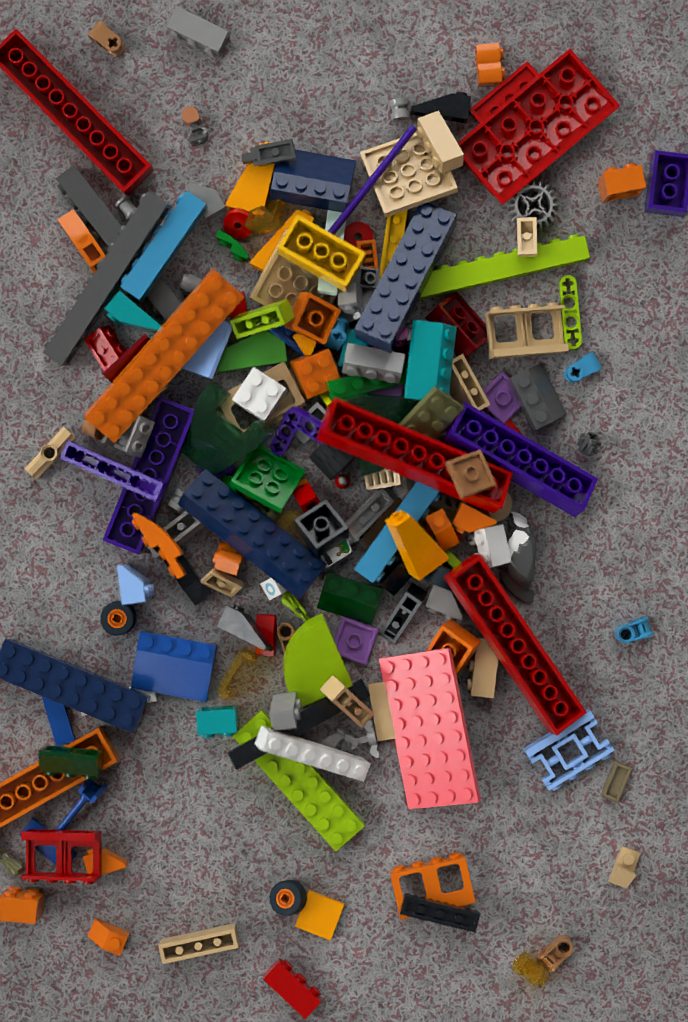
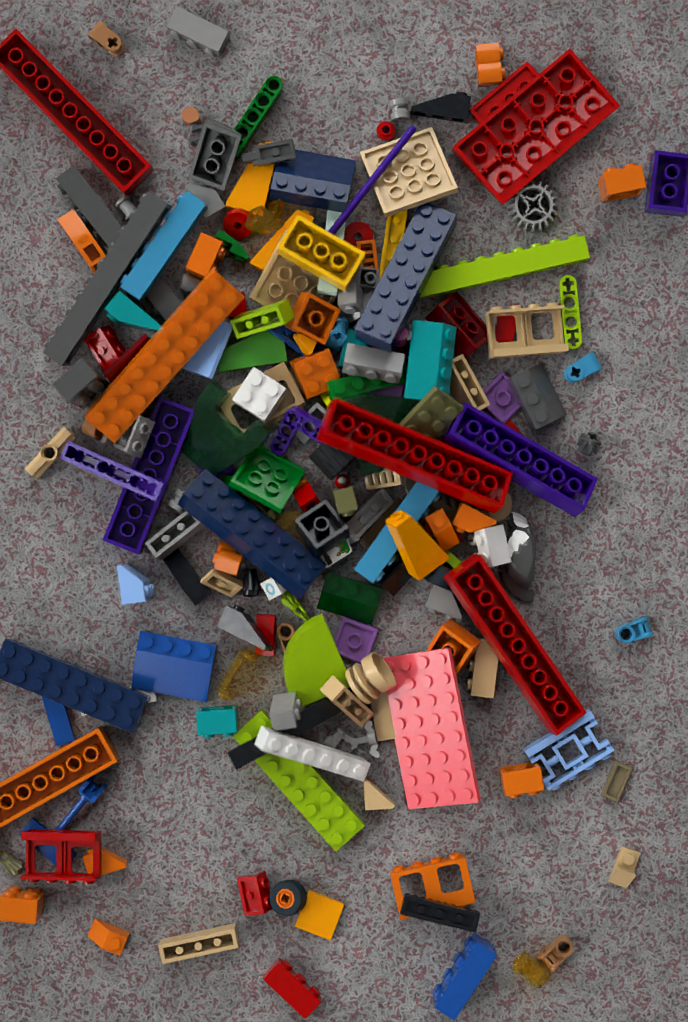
dark green slope [38,745,104,779] -> none
black wheel [100,601,137,636] -> none
orange slope [132,513,187,579] -> none
black slope [379,583,428,644] -> none
tan brick [416,111,464,174] -> none
medium nougat tile [445,449,496,499] -> none
tan slope [517,217,537,257] -> none
none -> dark grey brick [52,358,109,408]
none -> orange brick [186,232,227,280]
none -> dark grey slope [188,118,242,190]
none -> green beam [234,76,283,161]
none -> red bracket [237,871,272,916]
none -> black cone [241,569,260,597]
none -> olive brick [332,486,358,517]
none -> tan wheel [345,652,396,704]
none -> tan slope [364,778,395,810]
none -> red plate [376,121,396,141]
none -> blue brick [432,933,497,1021]
none -> red tile [495,315,516,343]
none -> orange brick [498,762,544,798]

